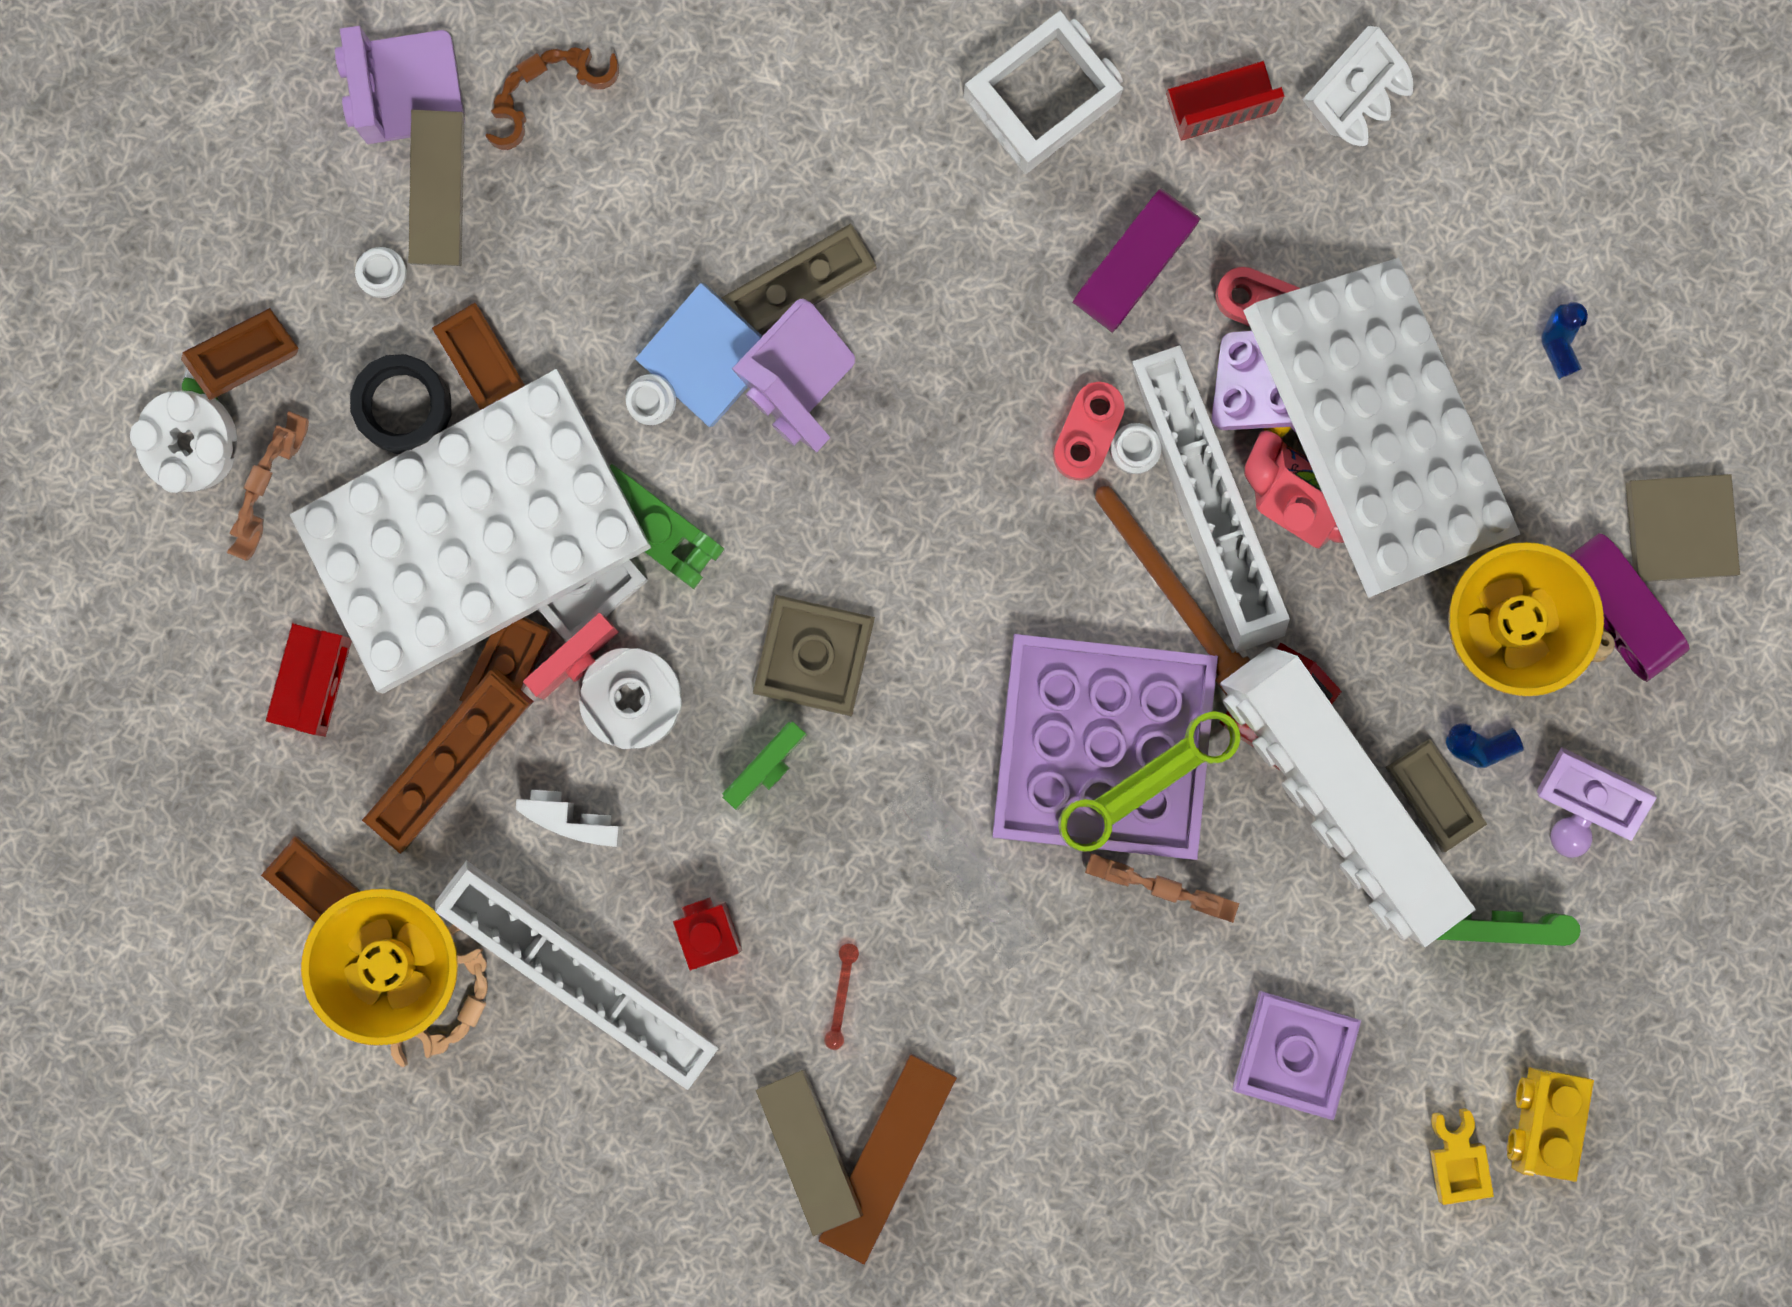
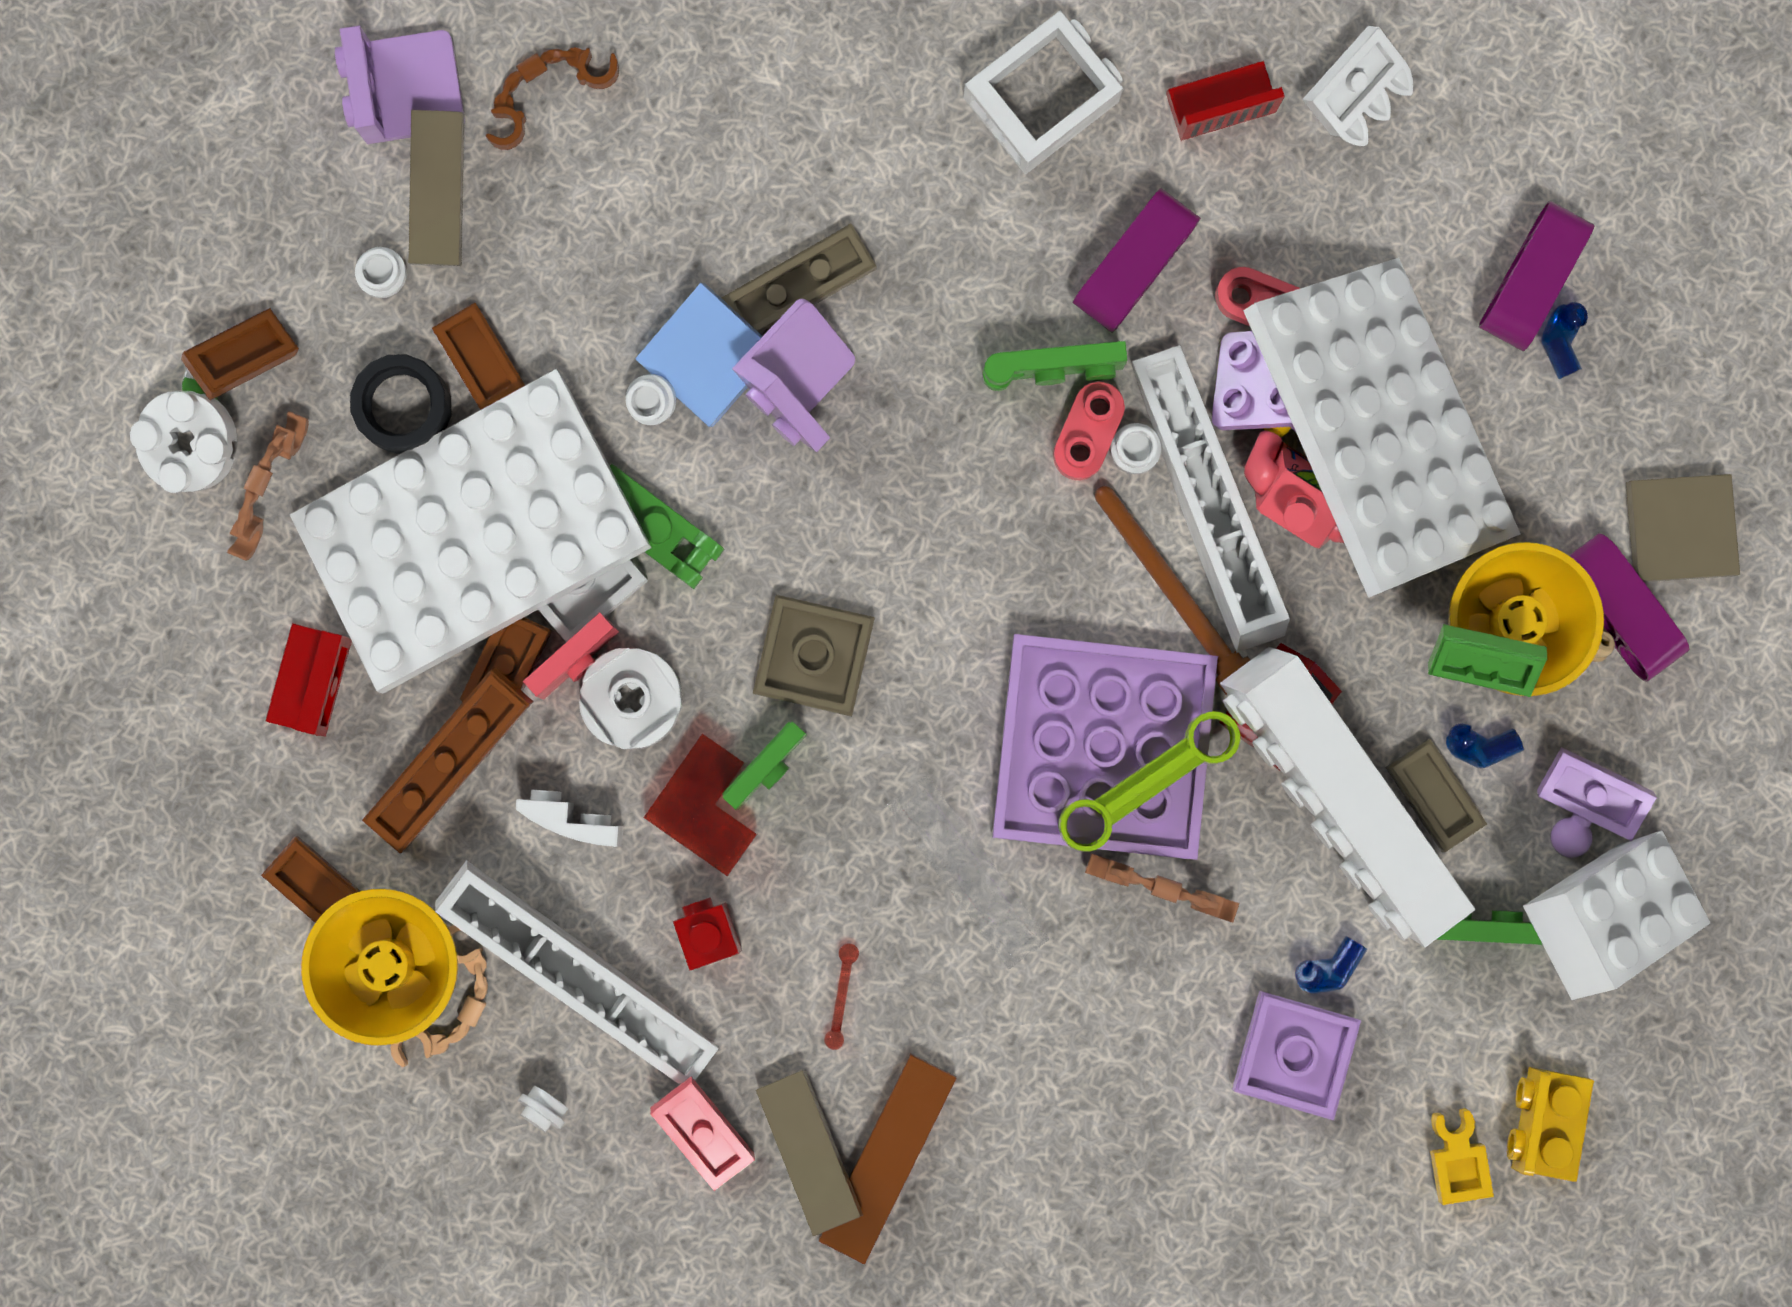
none -> white plate [518,1086,568,1132]
none -> clear red plate [643,733,758,876]
none -> plate [650,1076,755,1191]
none -> bright green plate [983,341,1127,391]
none -> clear blue arm [1295,936,1368,994]
none -> bright green plate [1428,624,1547,697]
none -> magenta beam [1479,201,1595,352]
none -> white brick [1523,830,1710,1000]

